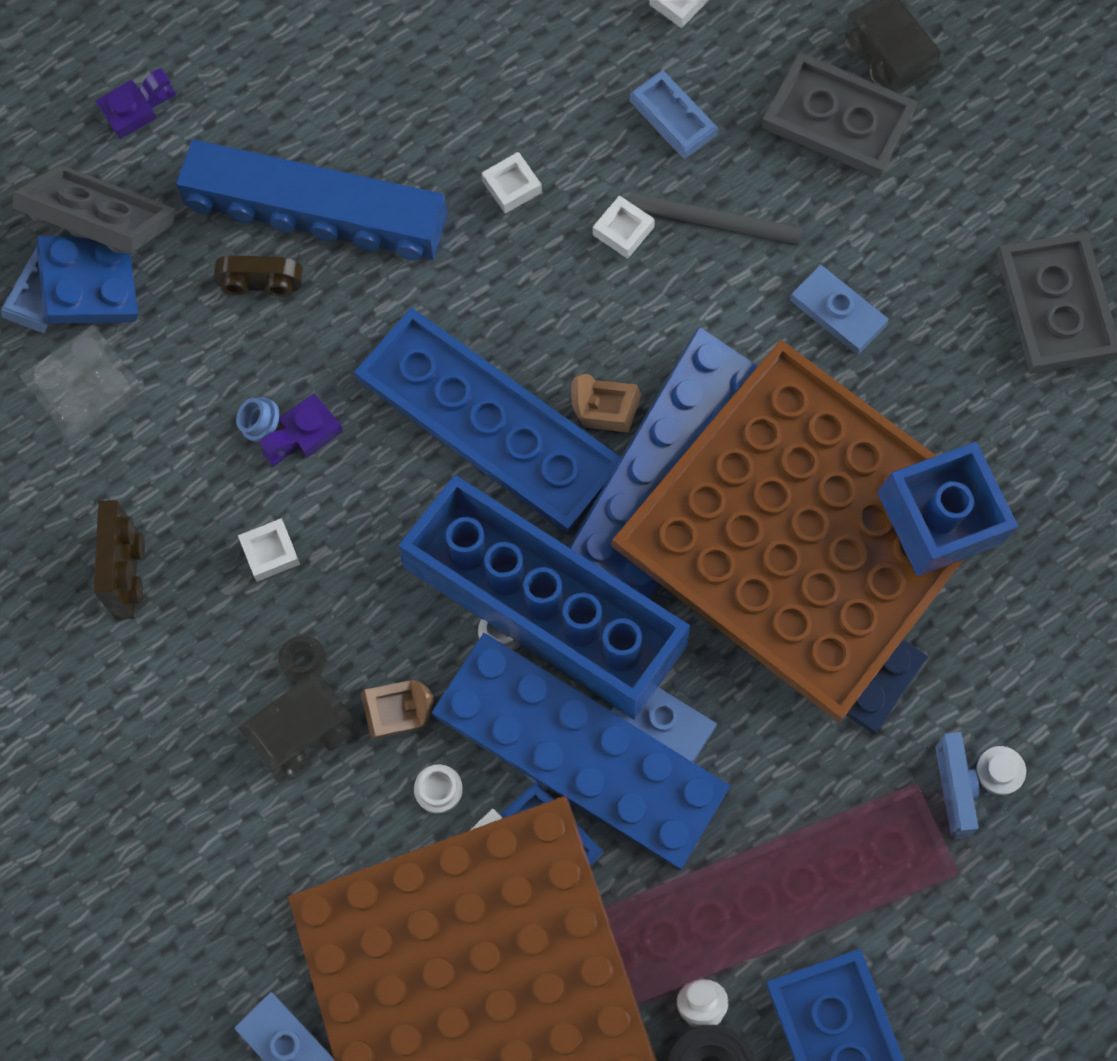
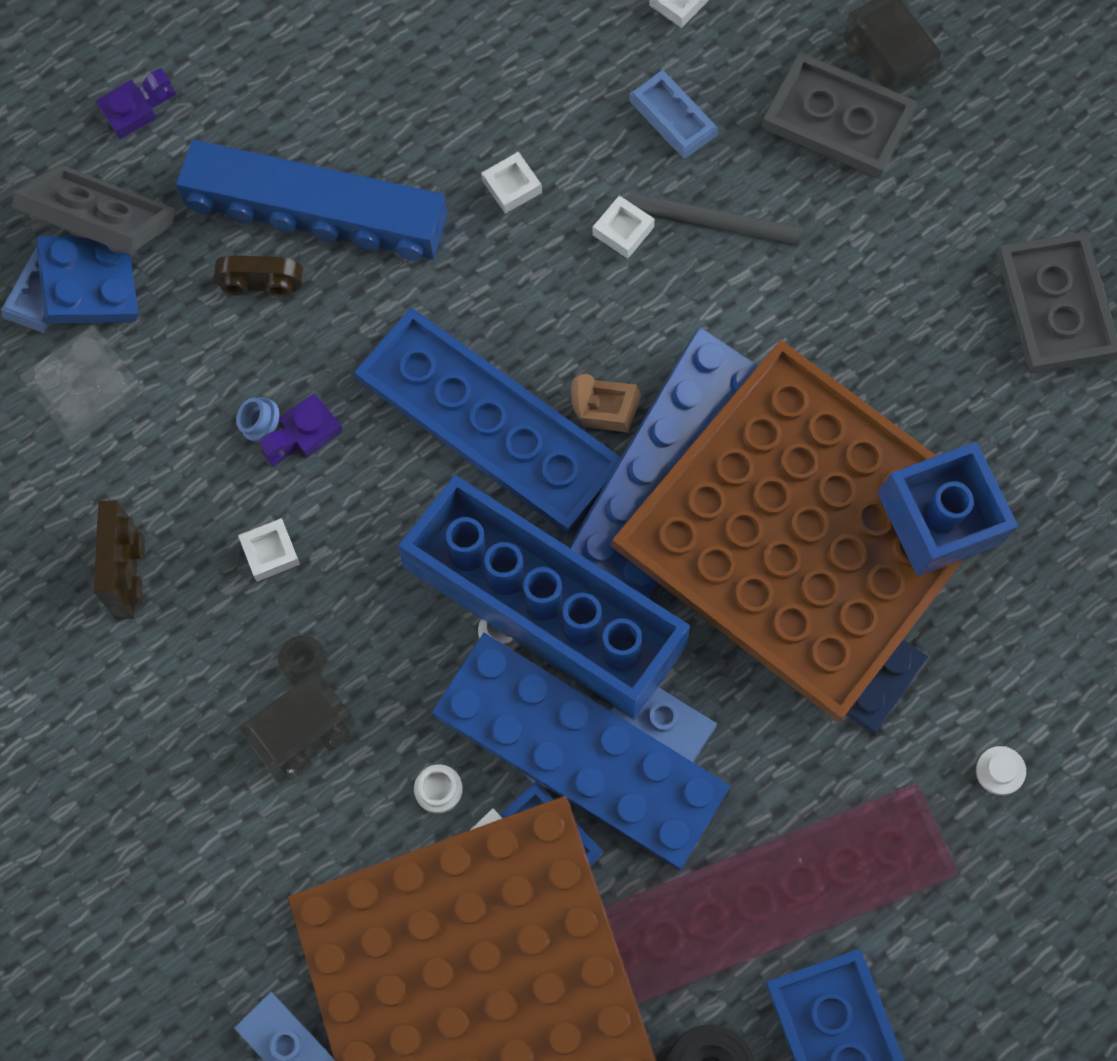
medium nougat plate [361,680,434,740] -> none
white plate [677,980,728,1027] -> none
medium blue plate [790,265,889,356] -> none
medium blue plate [935,732,979,839] -> none

